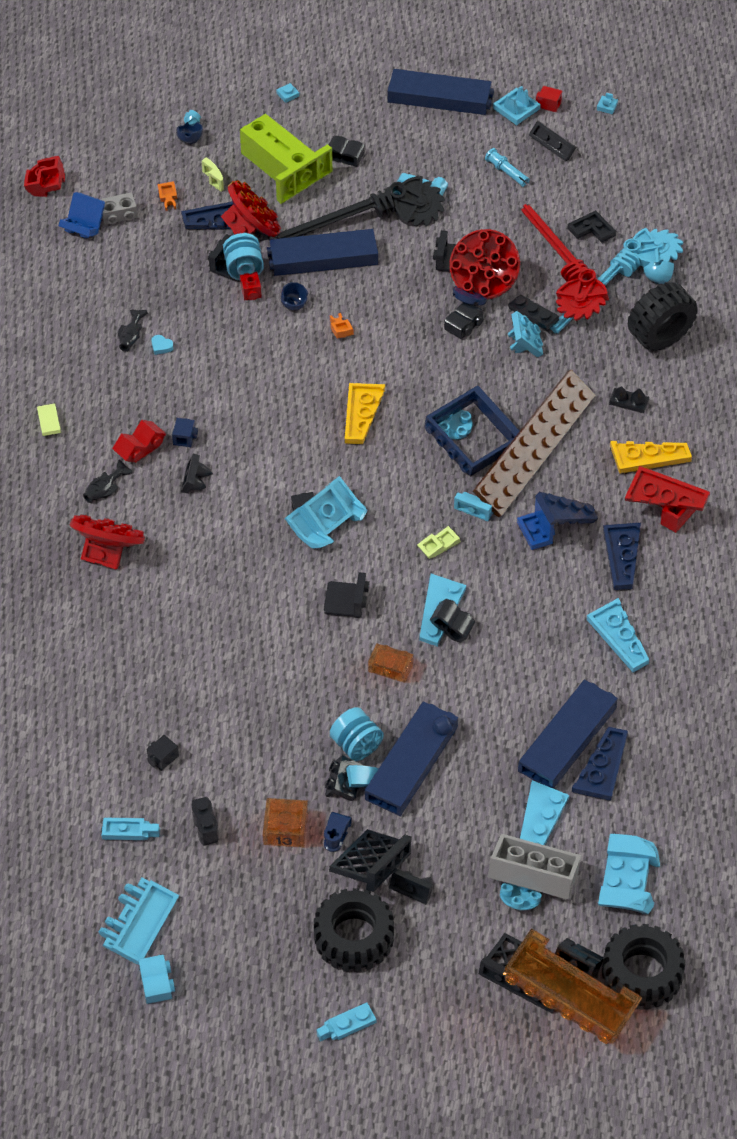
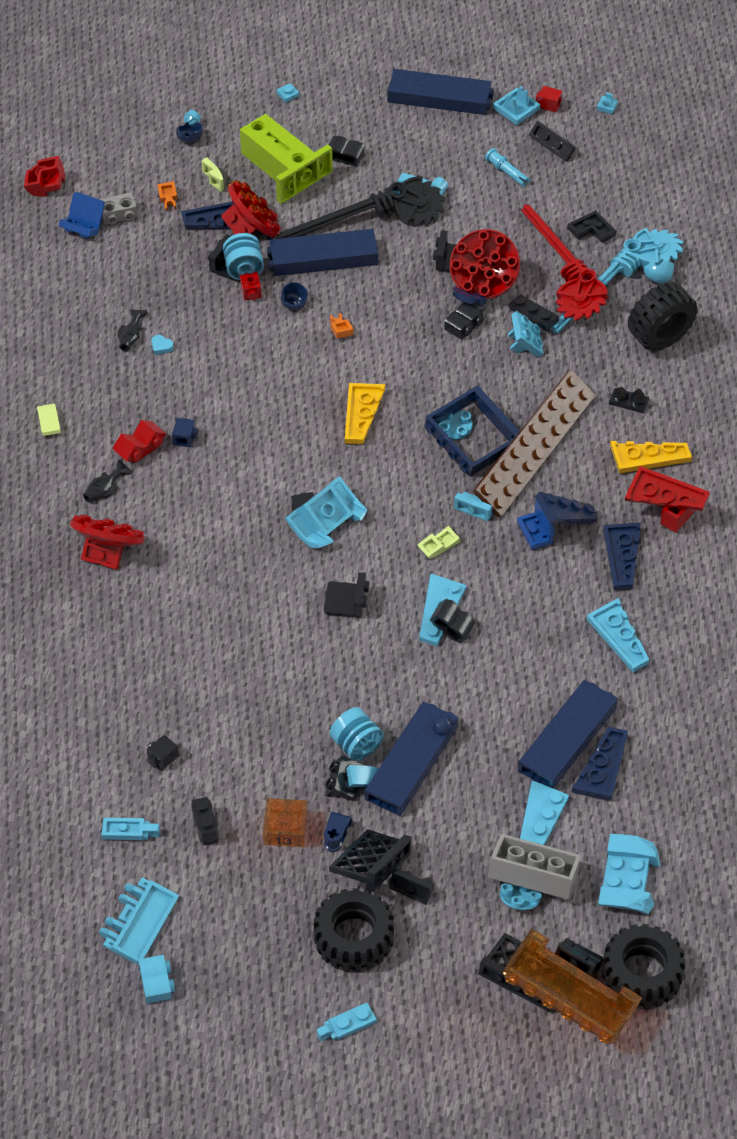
black tile [181,453,213,494] -> none
clear orange brick [368,643,413,683] -> none

